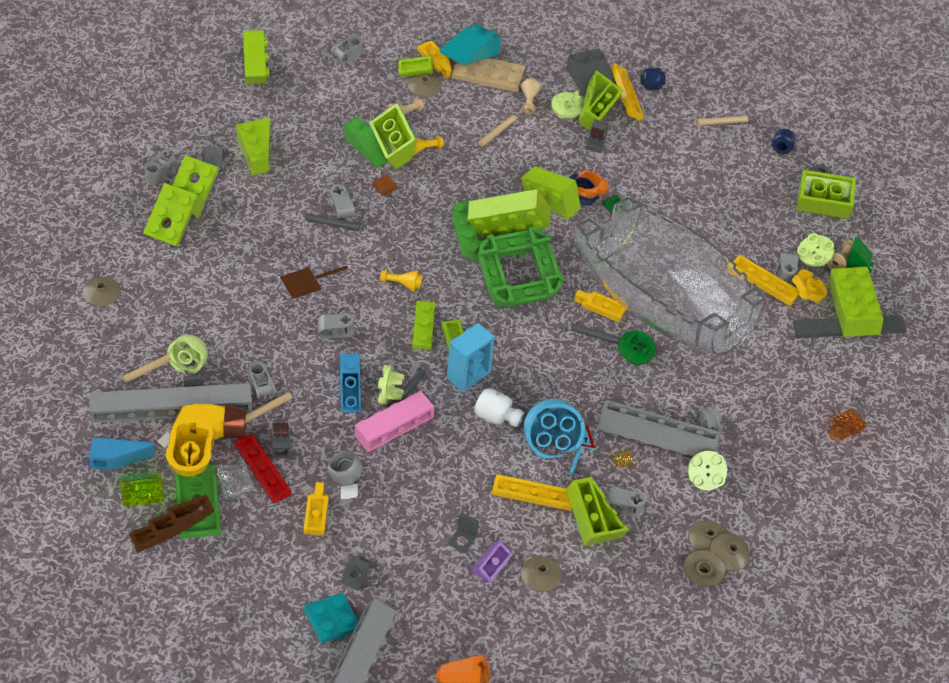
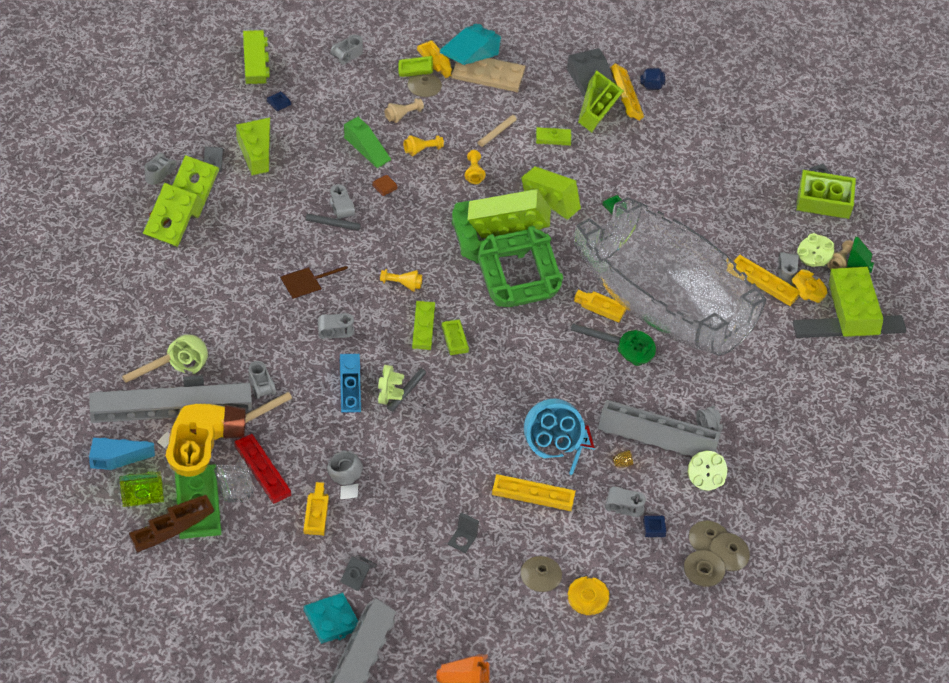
dark tan dish [83,277,121,306] -> none
dark grey leg [272,422,291,459] -> none
bright pink brick [355,391,434,452] -> none
lime slope [369,103,417,169] -> none
medium azure brick [447,323,495,392] -> none
medium lavender slope [470,540,513,583] -> none
white piece [474,388,524,427] -> none
tan piece [521,78,541,114] -> none
yellowish green plate [551,91,584,119] -> none
lime wedge [566,477,629,546] -> none
orange piece [569,170,609,206] -> none
dark grey leg [586,119,608,153] -> none
tan bar [697,115,748,126] -> none
dark blue head [772,129,796,154] -> none
clear orange piece [828,409,867,441] -> none
none -> dark blue tile [267,91,291,111]
none -> yellow piece [464,150,486,184]
none -> lime plate [536,127,571,146]
none -> yellow tile [567,577,609,615]
none -> dark blue plate [643,516,666,537]

